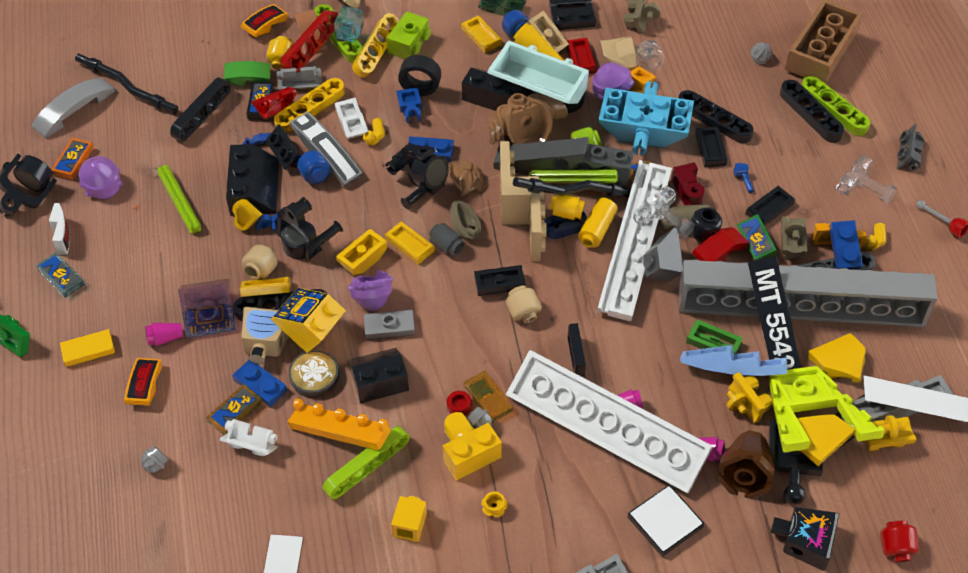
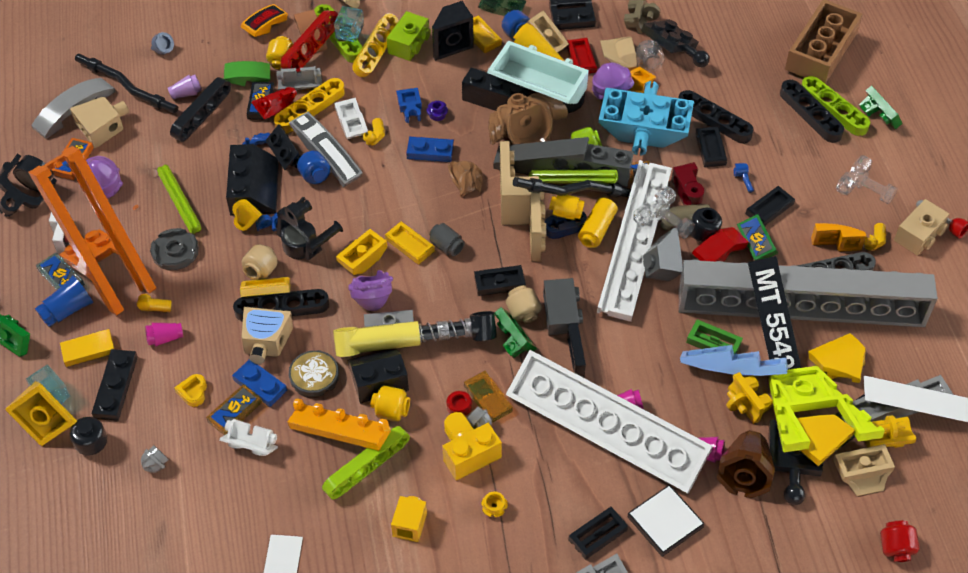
slope [124,358,162,406] -> none
clear purple slope [178,278,236,338] -> none
yellow slope [271,288,346,353] -> none
black piece [385,143,449,210] -> none
black tyre [398,55,441,96] -> none
dark tan arm [450,200,481,239] -> none
light grey plate [750,42,772,64] -> none
black torso [770,507,839,571] -> none
dark tan hips [781,216,807,260] -> none
blue plate [829,220,863,270] -> none
dark grey hinge [897,124,924,171] -> none
none -> yellow slope [5,381,77,447]
none -> clear light blue brick [26,364,70,404]
none -> orange piece [28,146,157,316]
none -> blue plant [35,276,94,327]
none -> black head [69,417,108,456]
none -> tan torso [70,97,129,148]
none -> black plate [91,349,138,421]
none -> yellow arm [136,294,172,312]
none -> dark grey tile [150,228,199,270]
none -> sand blue tile [151,32,174,55]
none -> lavender cone [168,74,202,100]
none -> yellow tile [174,374,207,407]
none -> piece [333,311,497,357]
none -> yellow head [370,386,410,422]
none -> dark purple plate [426,101,448,121]
none -> black slope [432,1,474,61]
none -> green hinge [495,307,537,358]
none -> dark grey brick [543,278,583,335]
none -> black tile [568,506,628,560]
none -> black plate [641,19,710,68]
none -> tan slope [833,444,895,496]
none -> hinge [859,85,903,129]
none -> tan brick [894,199,949,256]

